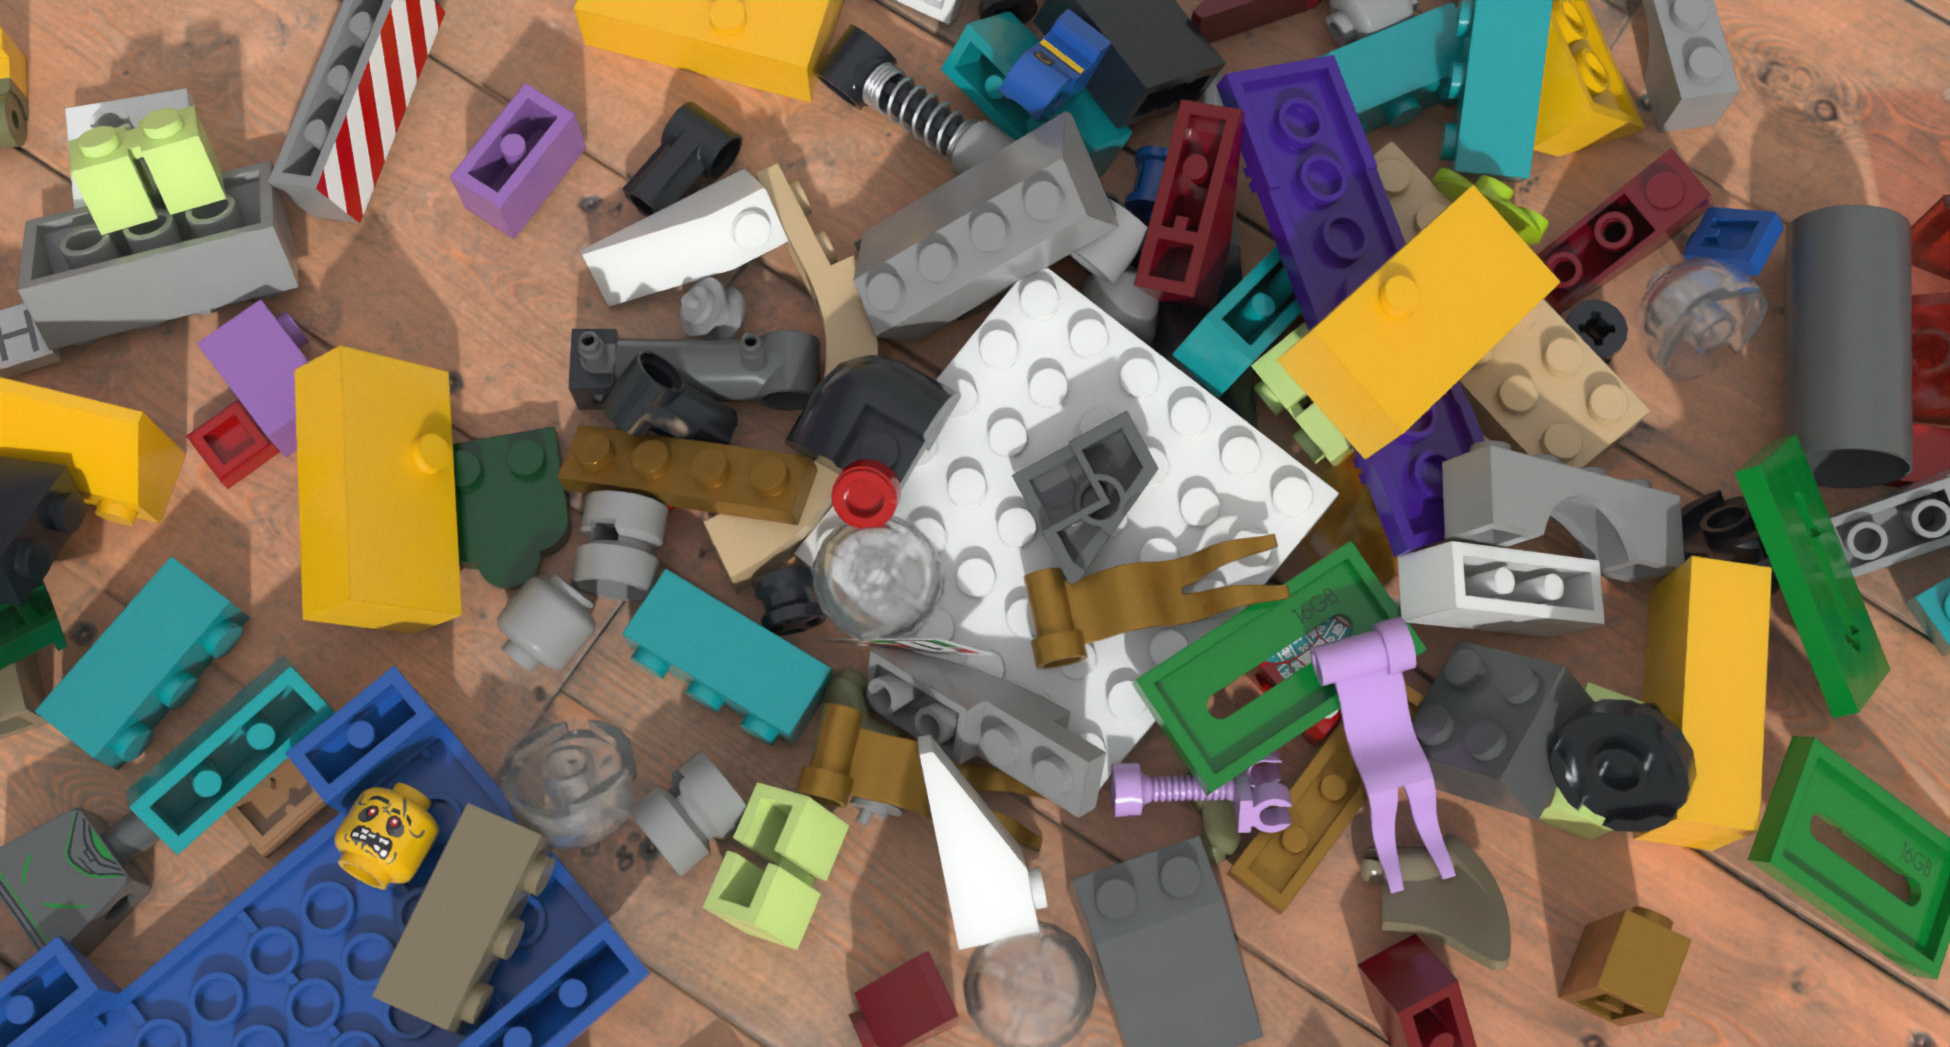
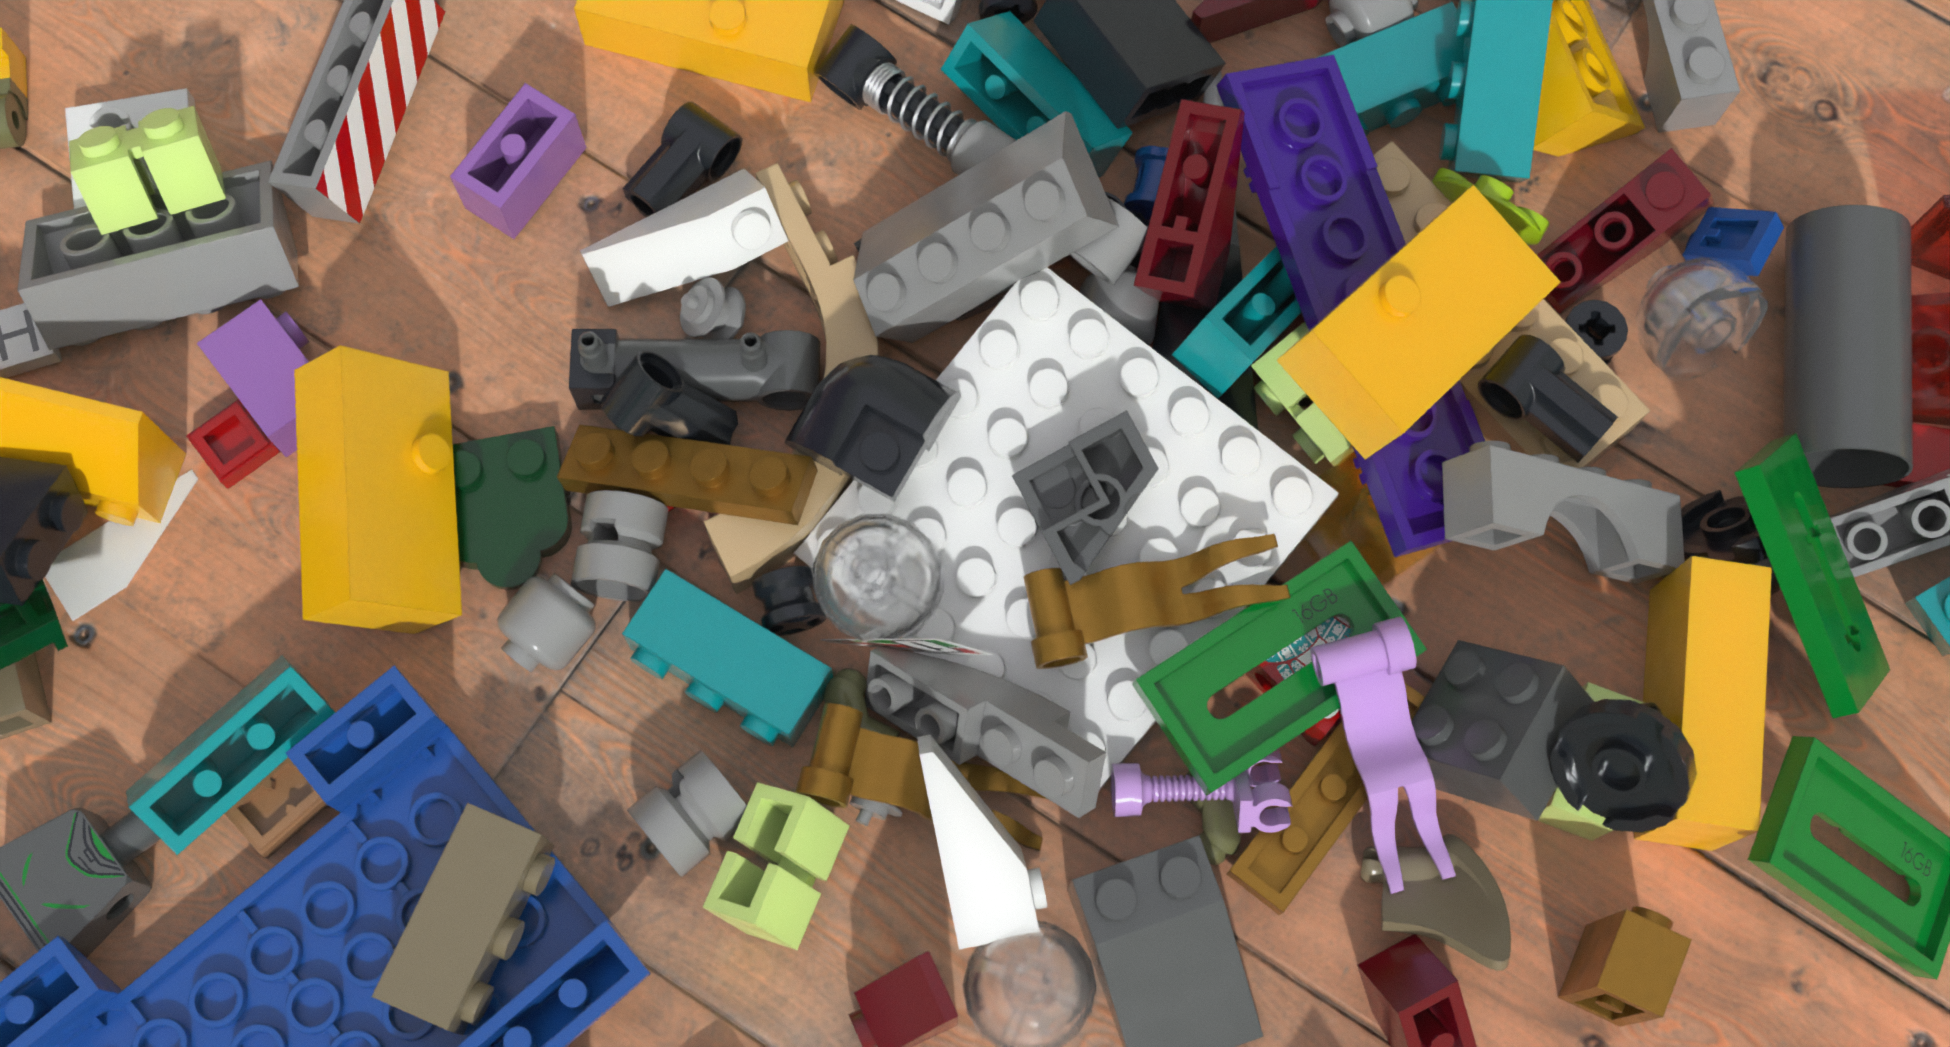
teal brick [35,556,250,770] -> none
yellow head [335,783,439,890] -> none
clear cylinder [500,720,639,849] -> none
red tile [831,459,901,530] -> none
blue leg [999,9,1112,123] -> none
white brick [1397,541,1605,638] -> none
none -> white sticker [45,469,198,621]
none -> black piece [1478,334,1618,463]

